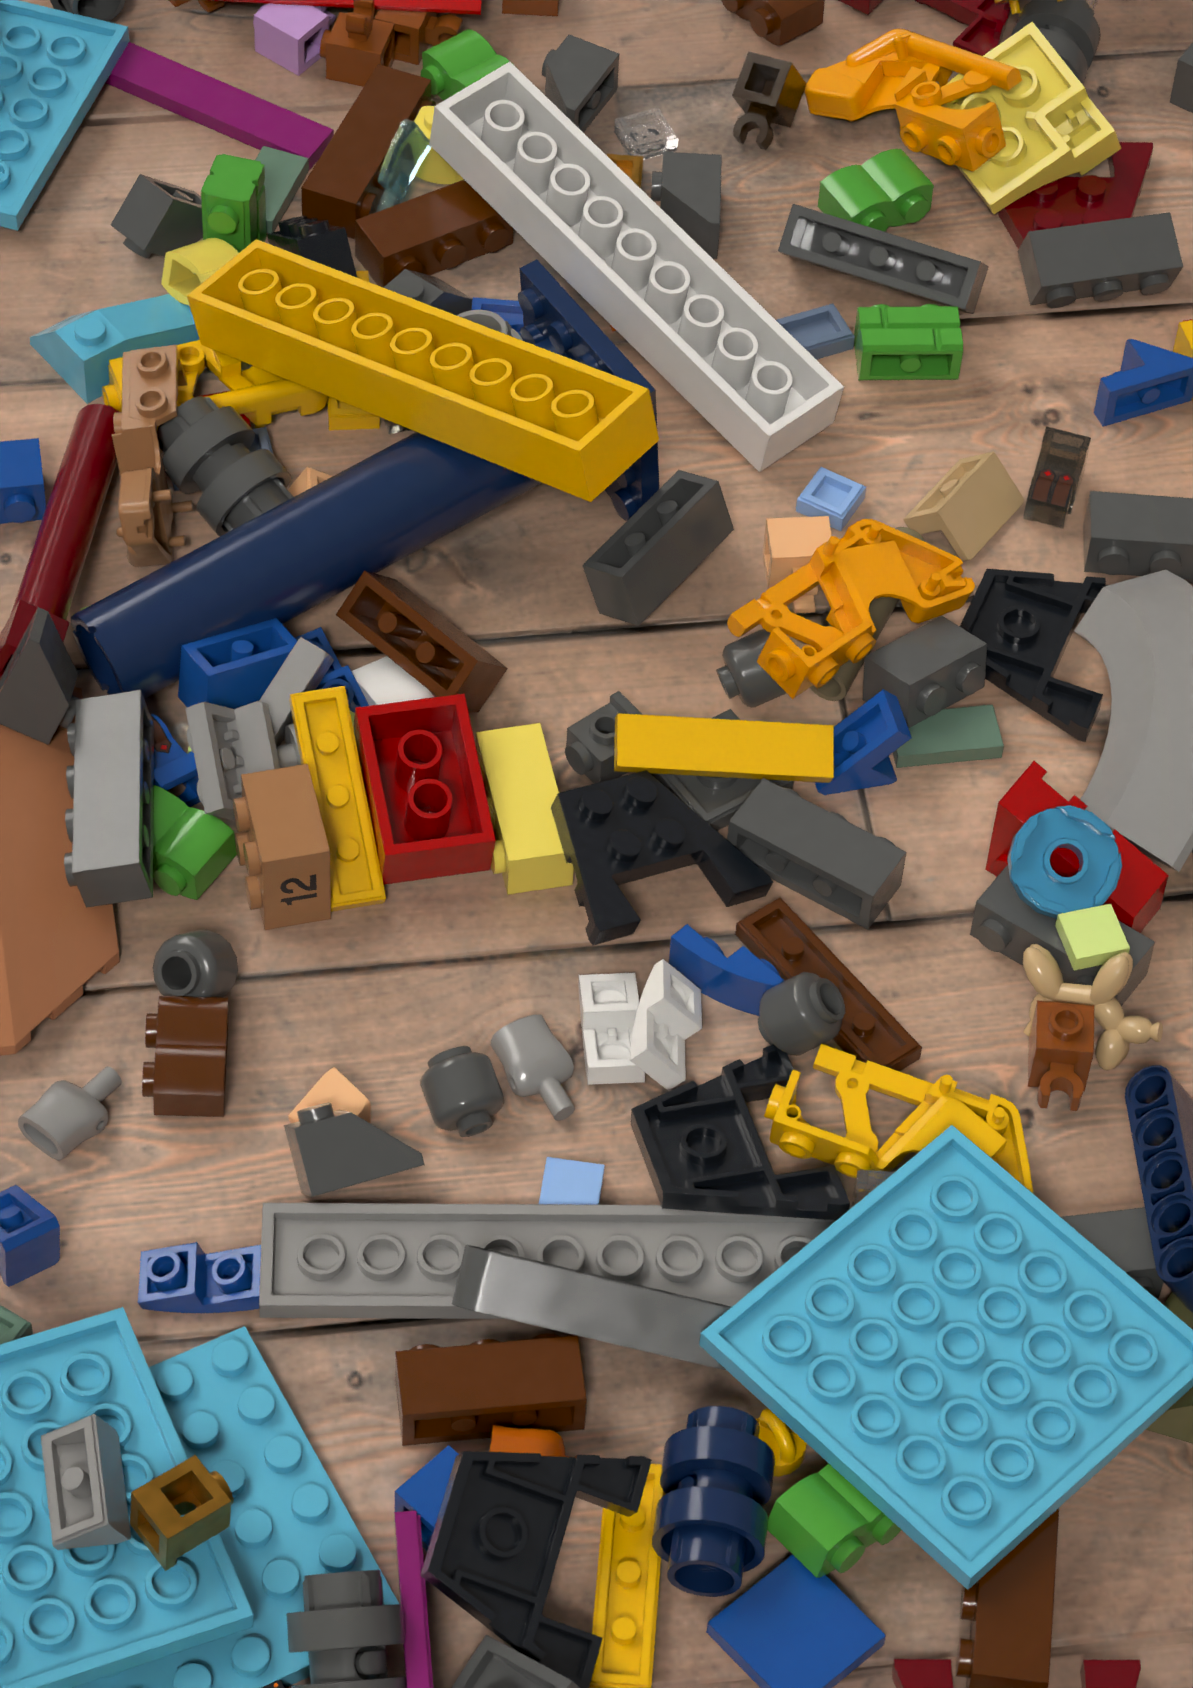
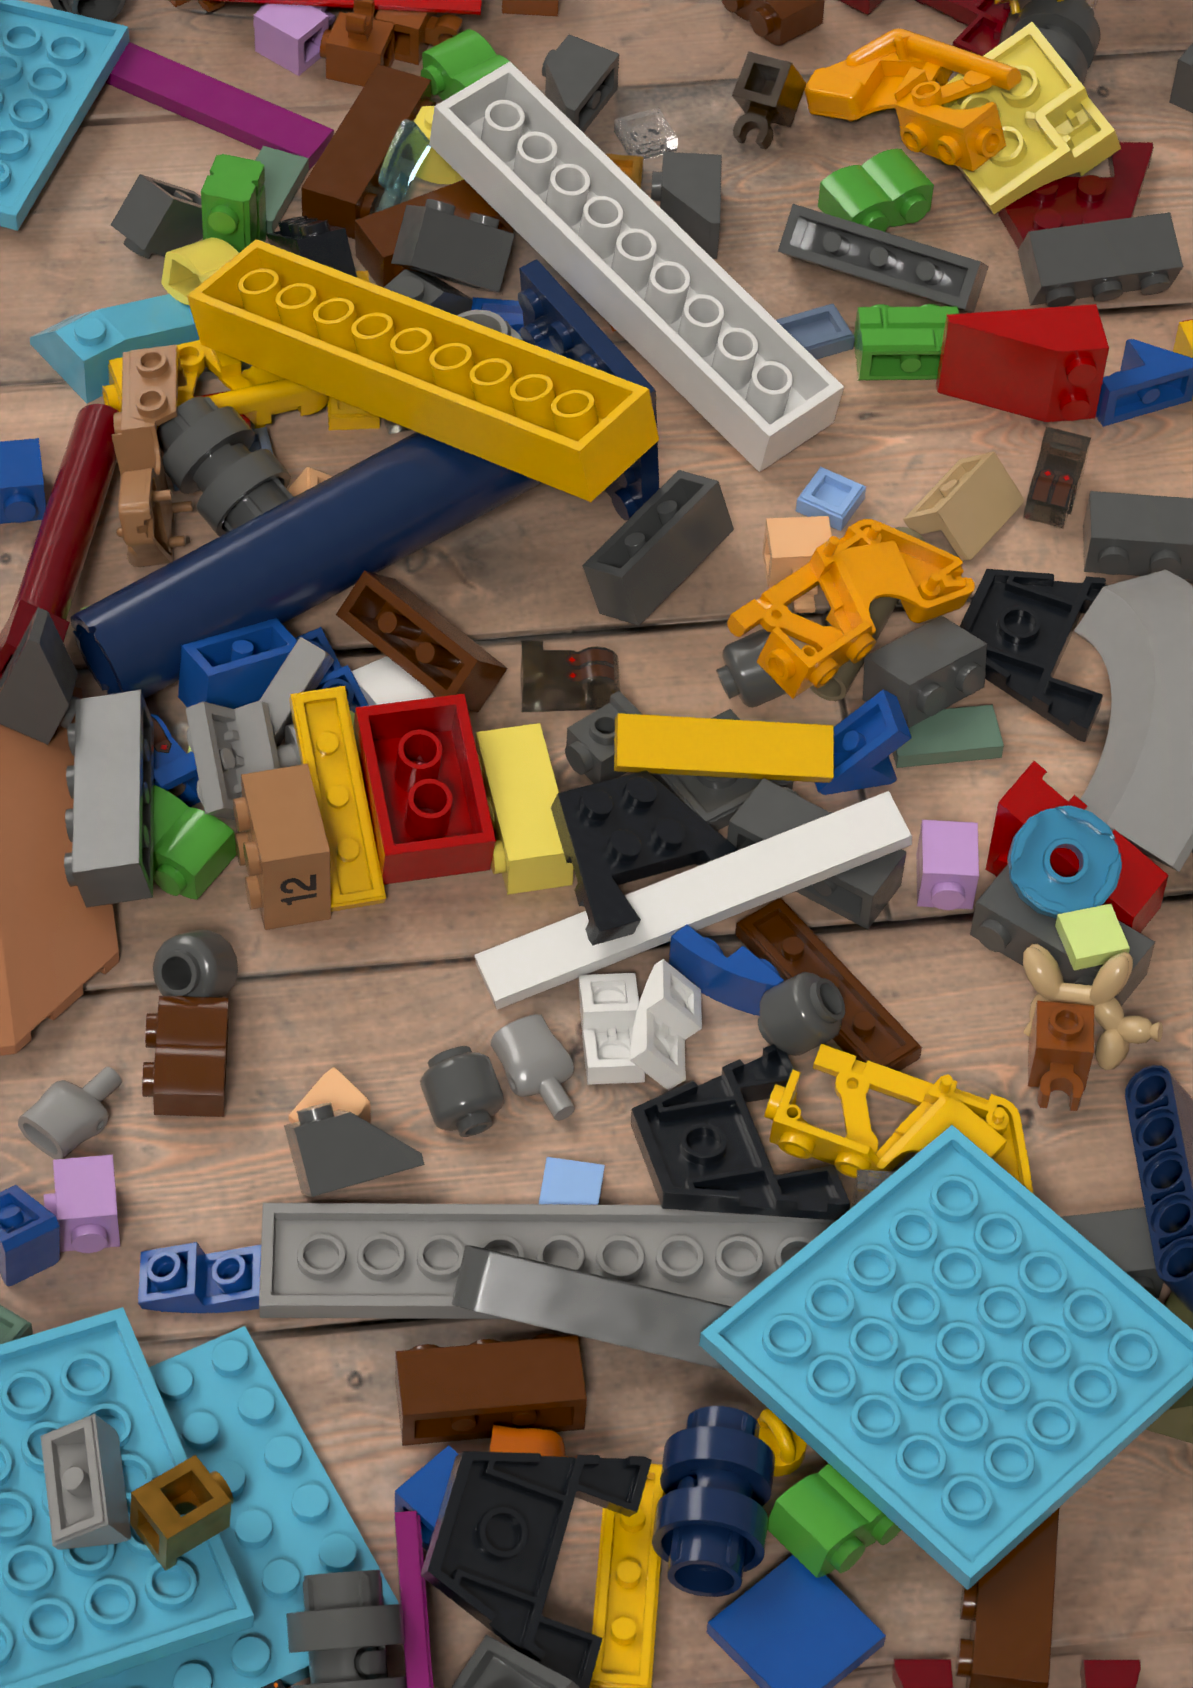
none -> lavender brick [44,1154,120,1253]
none -> dark grey brick [391,199,515,292]
none -> white tile [474,791,912,1010]
none -> clear smoke leg [520,641,621,712]
none -> lavender brick [916,820,979,910]
none -> red slope [936,304,1109,422]

